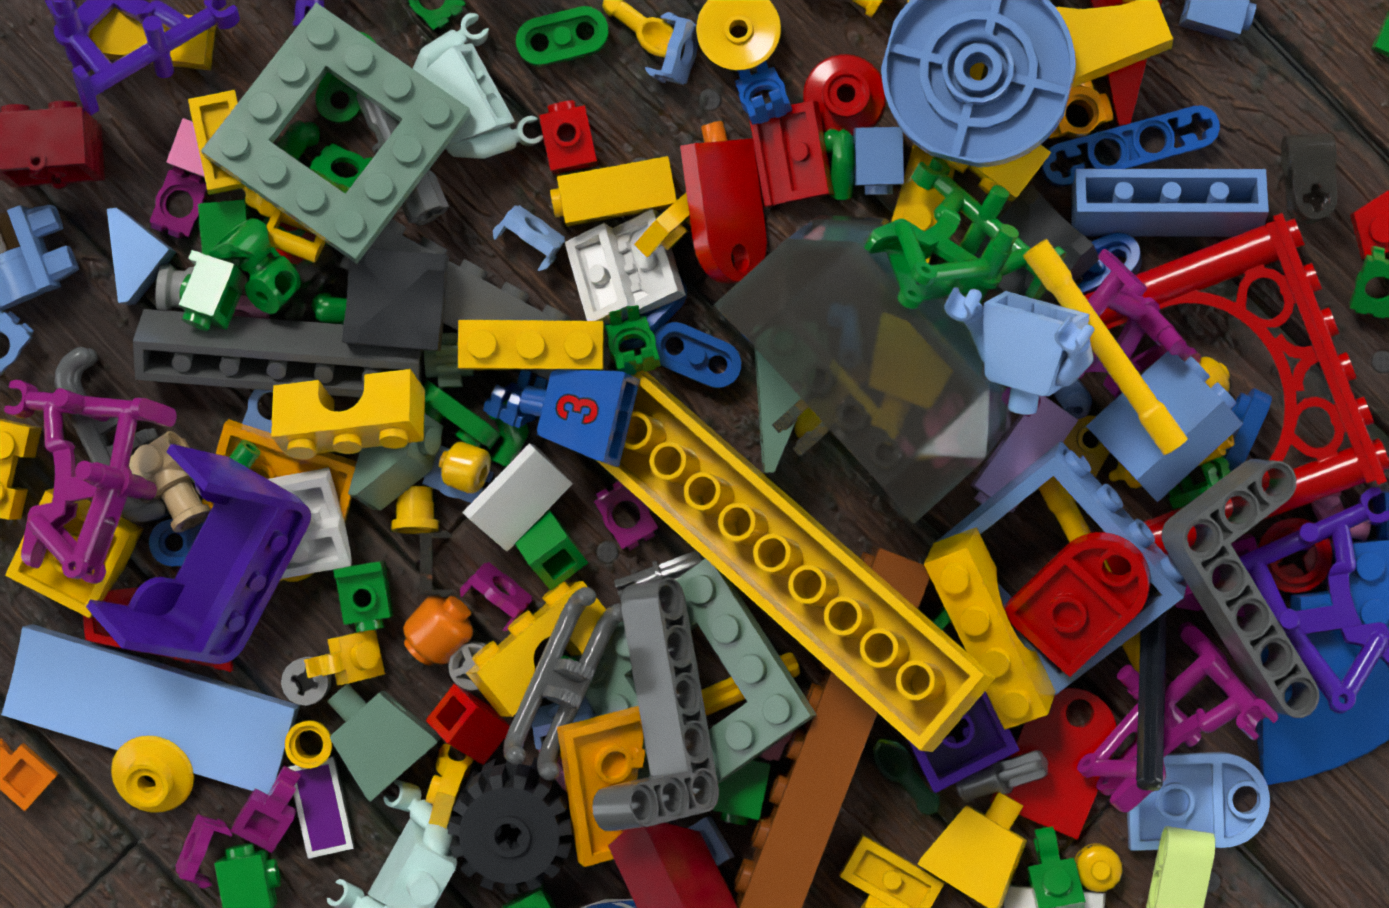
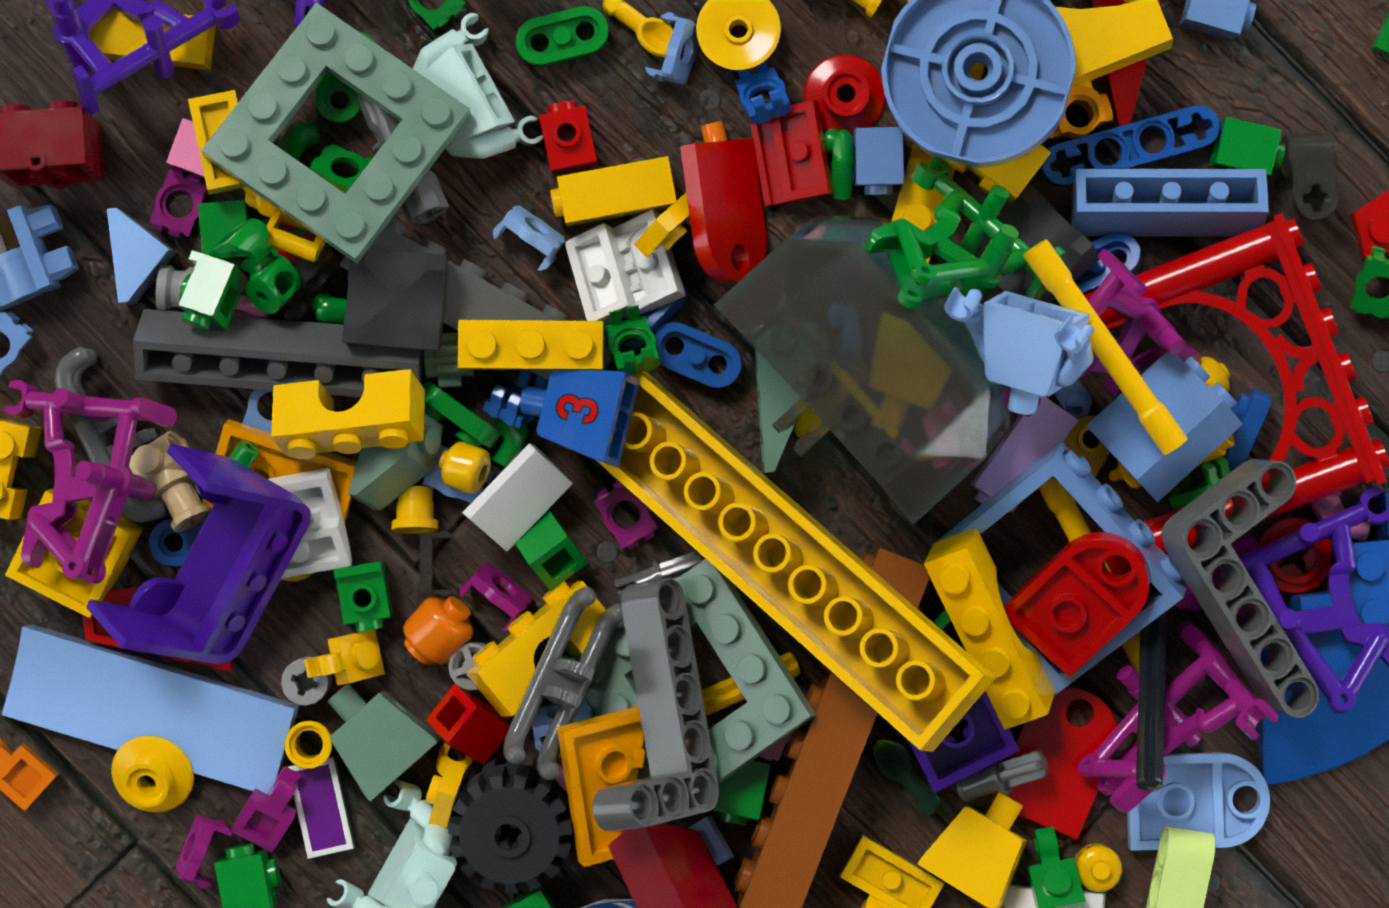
none -> green brick [1208,117,1285,177]

